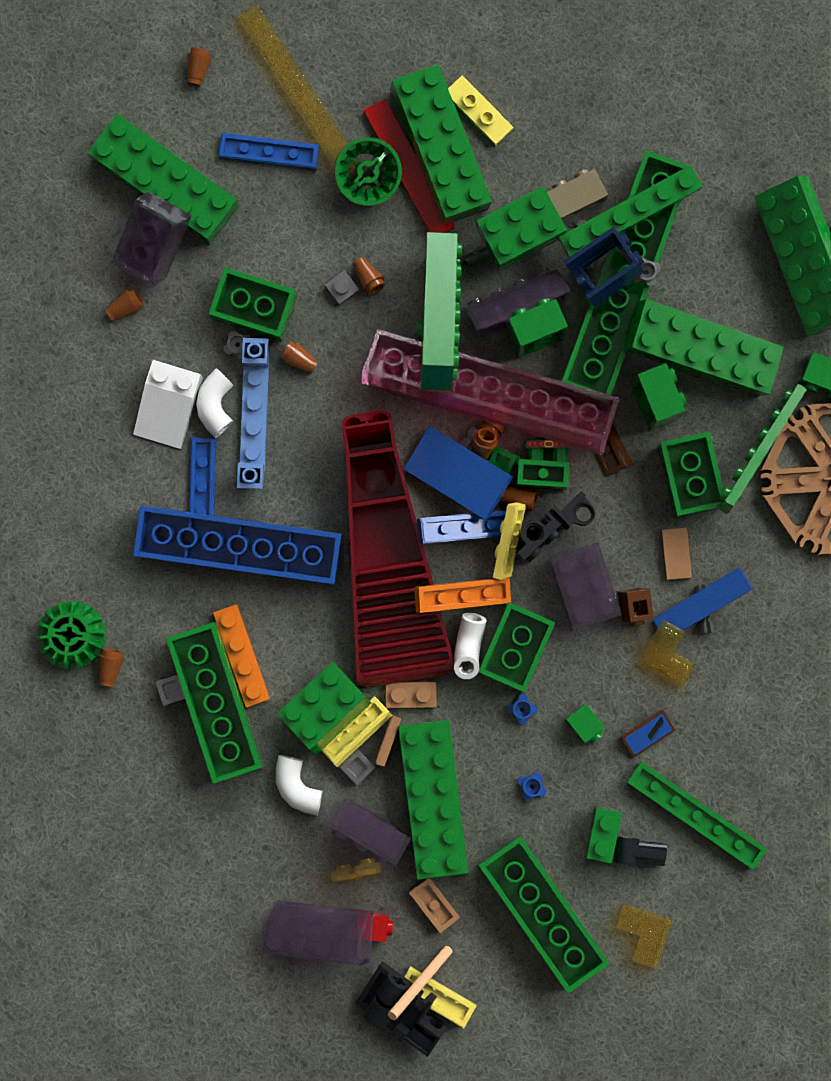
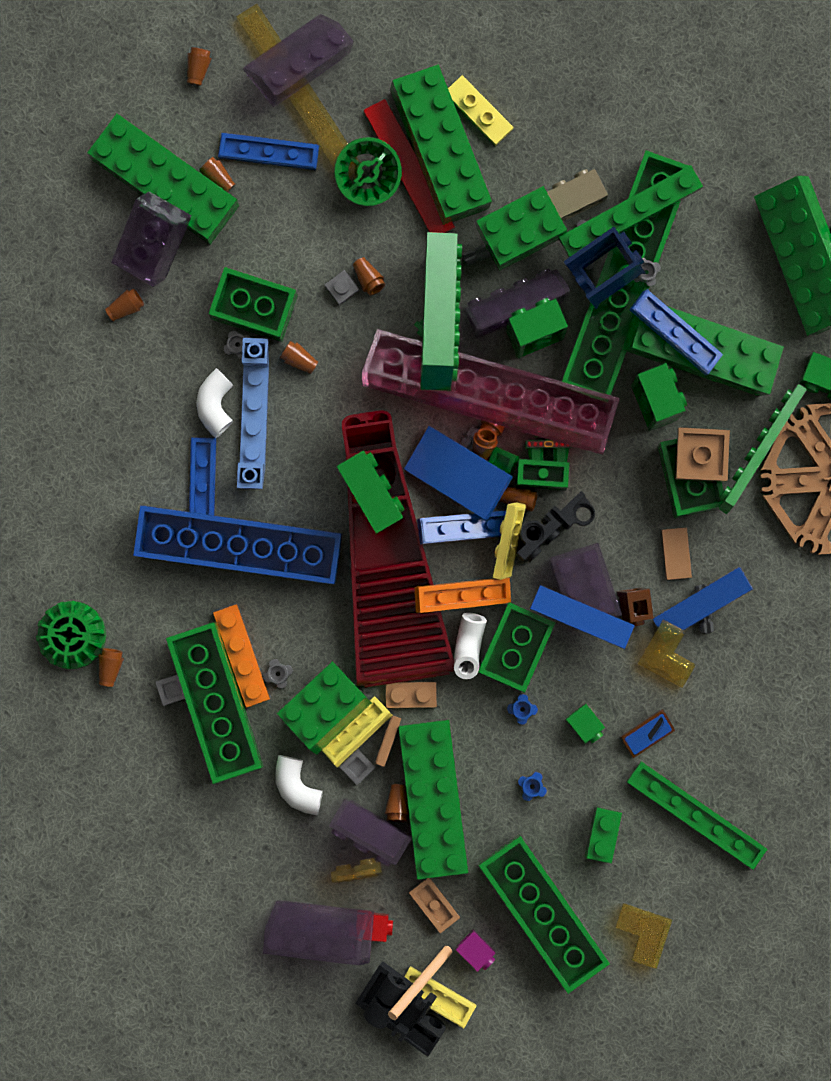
white slope [133,360,204,449] -> none
reddish brown slope [585,420,633,477] -> none
black piece [615,836,667,866] -> none
none -> dark orange cone [199,157,235,192]
none -> clear purple slope [243,14,354,108]
none -> flat silver plate [263,659,293,688]
none -> green brick [337,450,405,534]
none -> dark orange cone [385,784,409,822]
none -> magenta brick [455,929,496,972]
none -> blue tile [530,585,635,649]
none -> tile [630,289,723,375]
none -> medium nougat plate [675,428,730,482]

